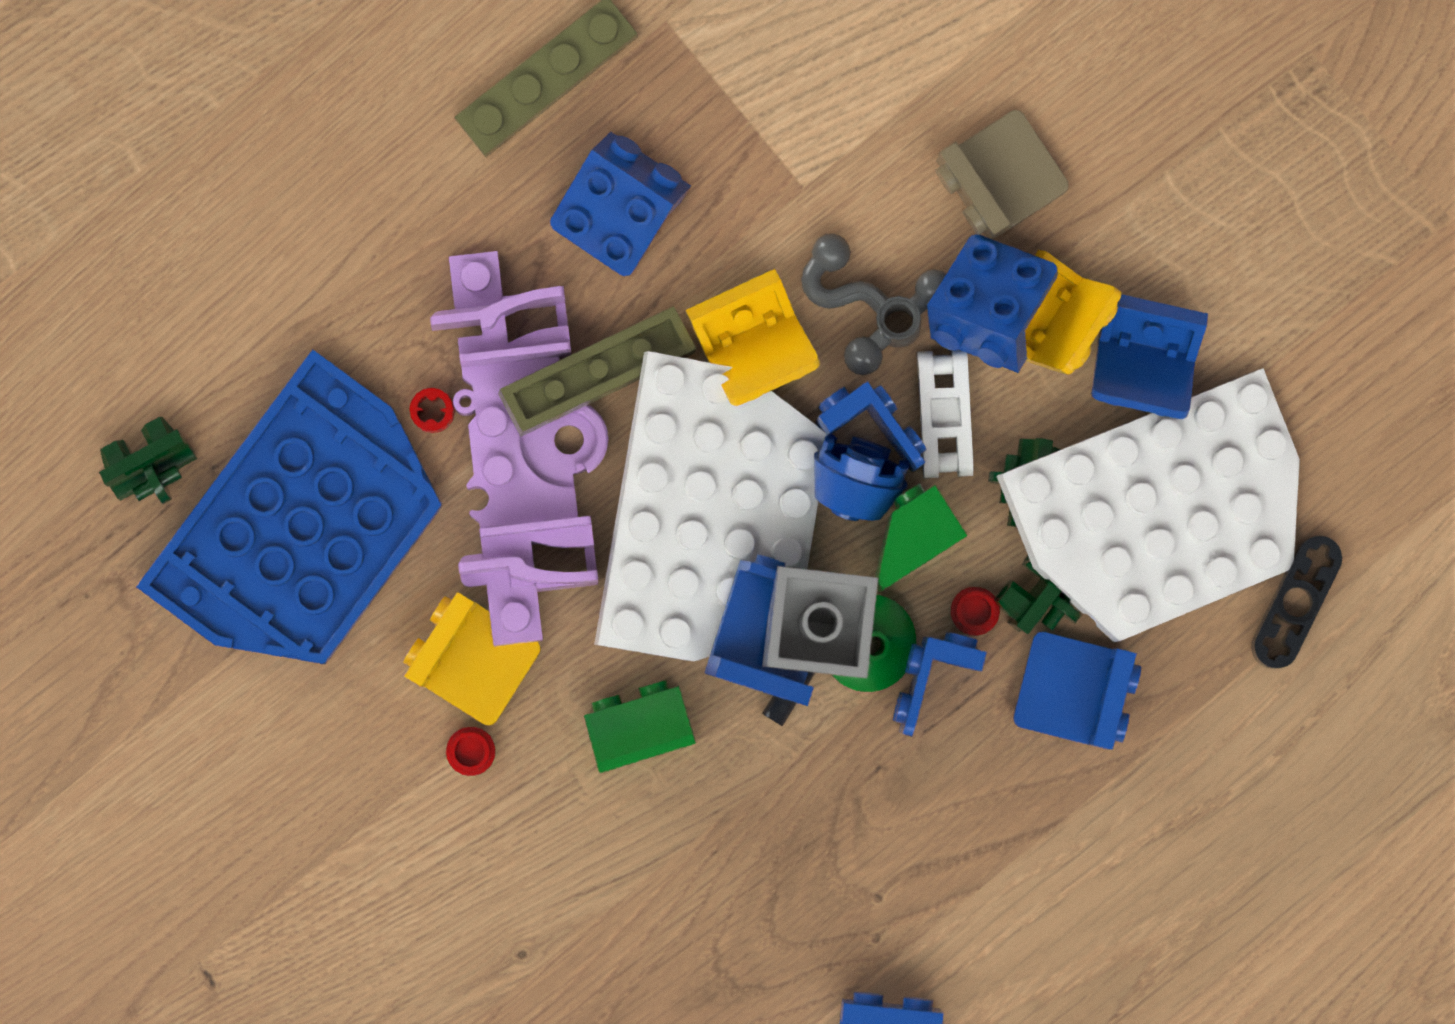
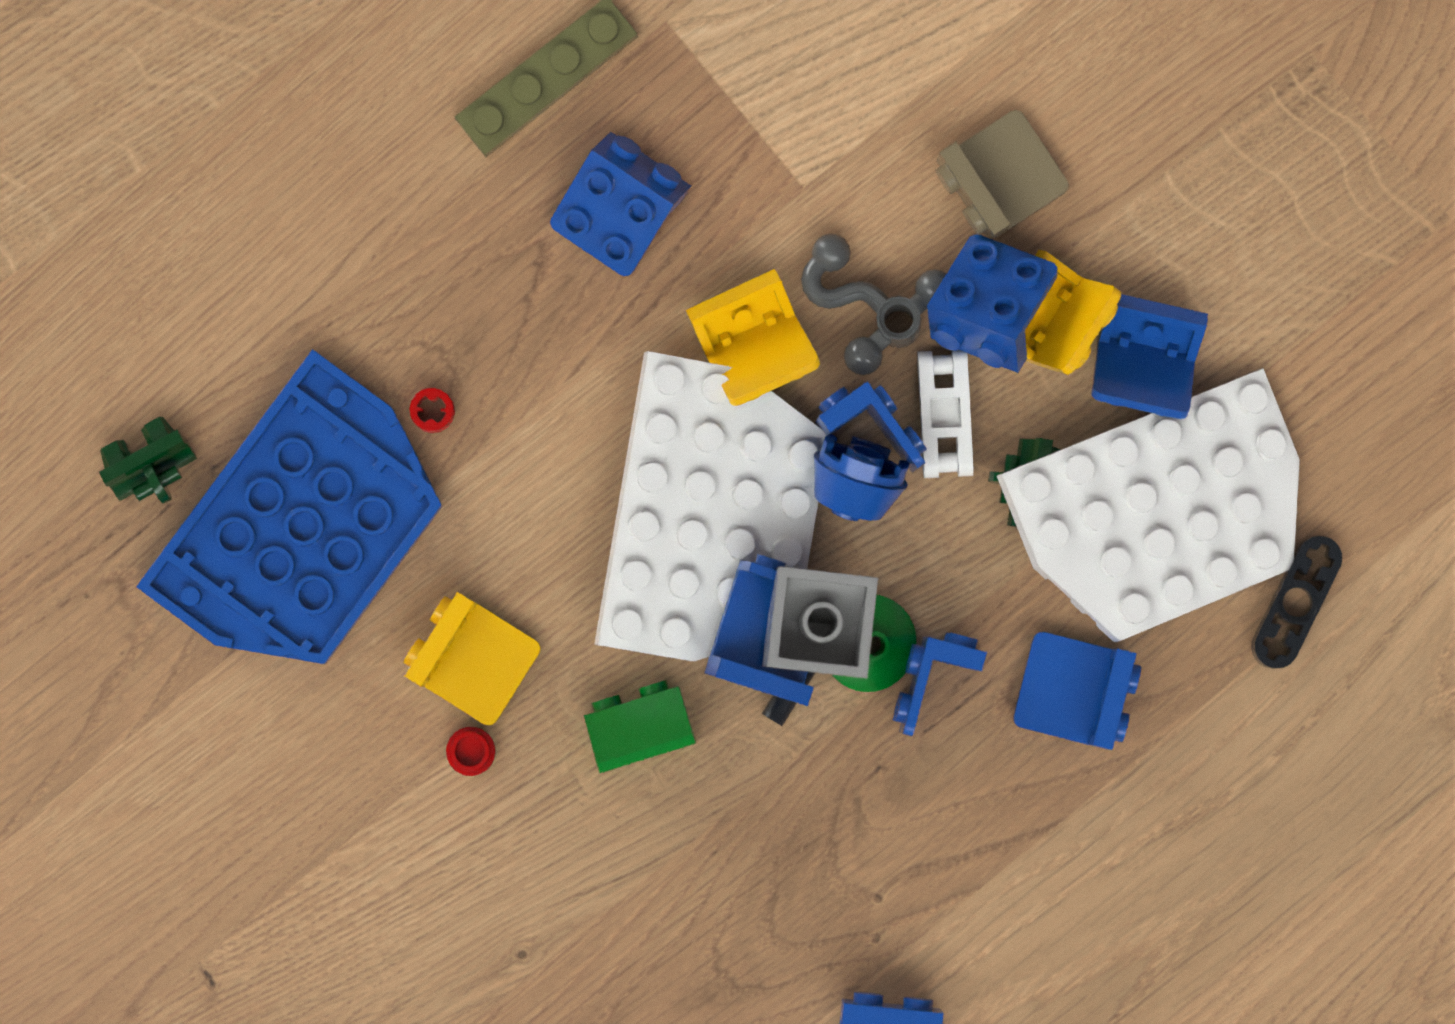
lavender piece [430,251,608,647] -> none
olive plate [498,306,696,437] -> none
green slope [875,484,968,592] -> none
red plate [950,587,1000,636] -> none
dark green hips [994,555,1082,635] -> none

